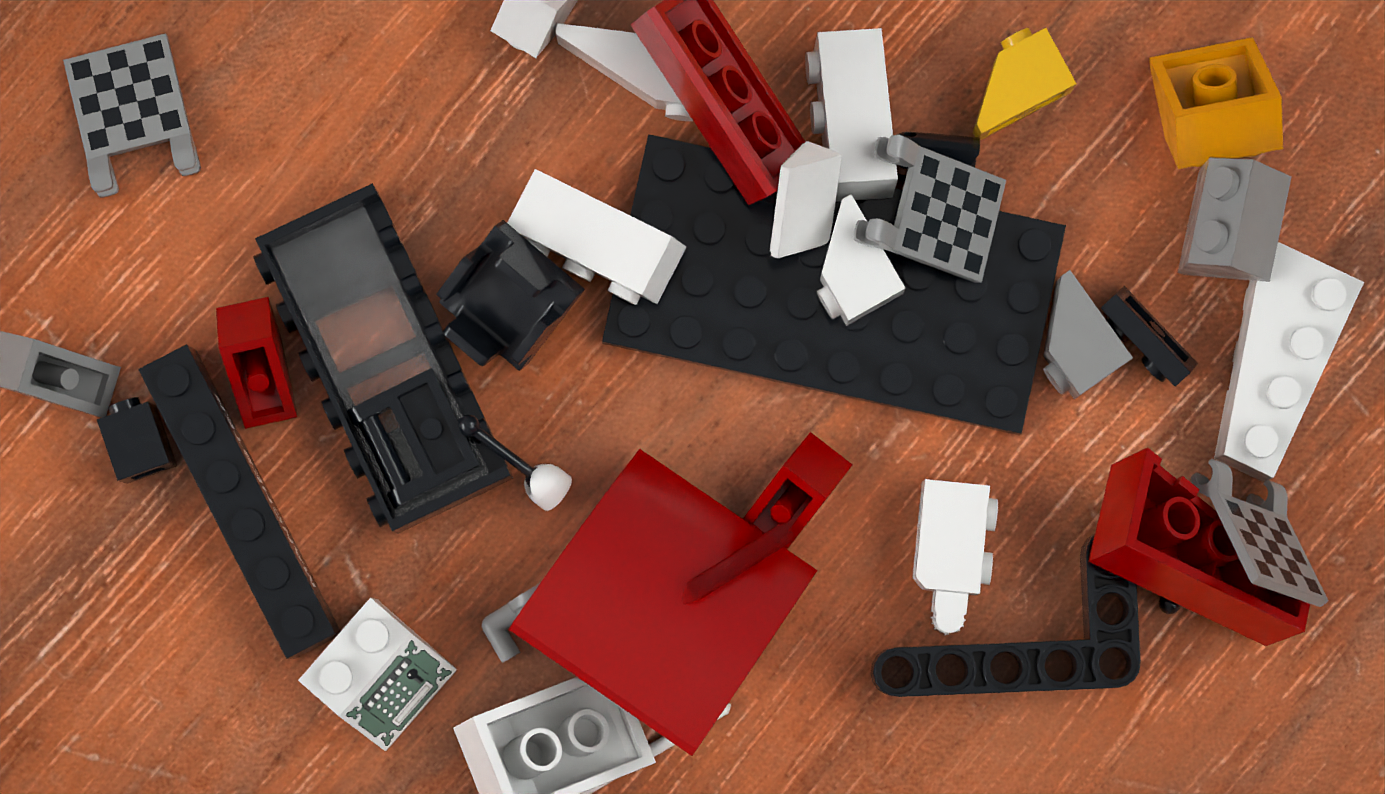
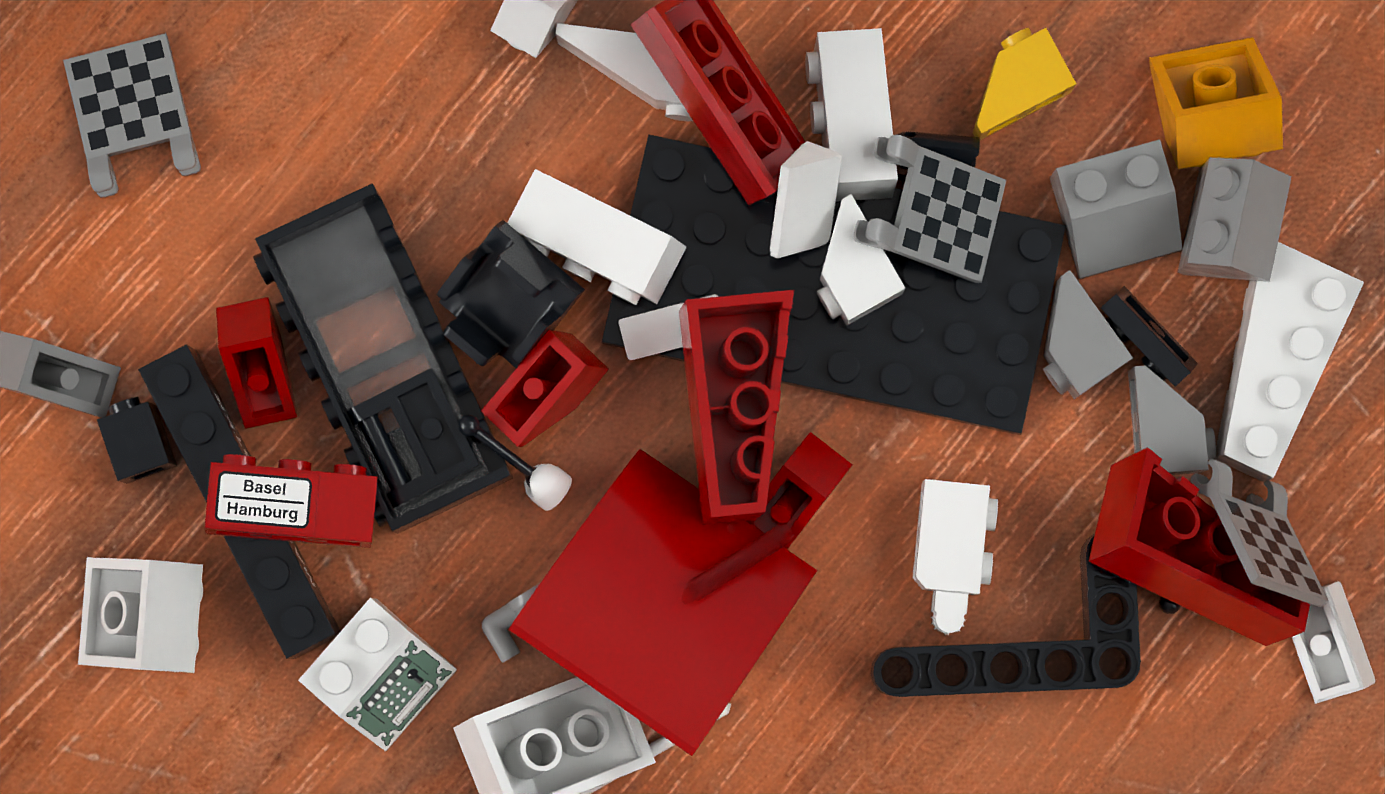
none -> white slope [78,557,203,673]
none -> red brick [204,454,378,548]
none -> red slope [481,330,609,447]
none -> white sticker [618,294,718,360]
none -> red wedge [679,290,794,525]
none -> light grey slope [1050,139,1183,279]
none -> light grey slope [1128,366,1216,475]
none -> white slope [1292,581,1375,704]

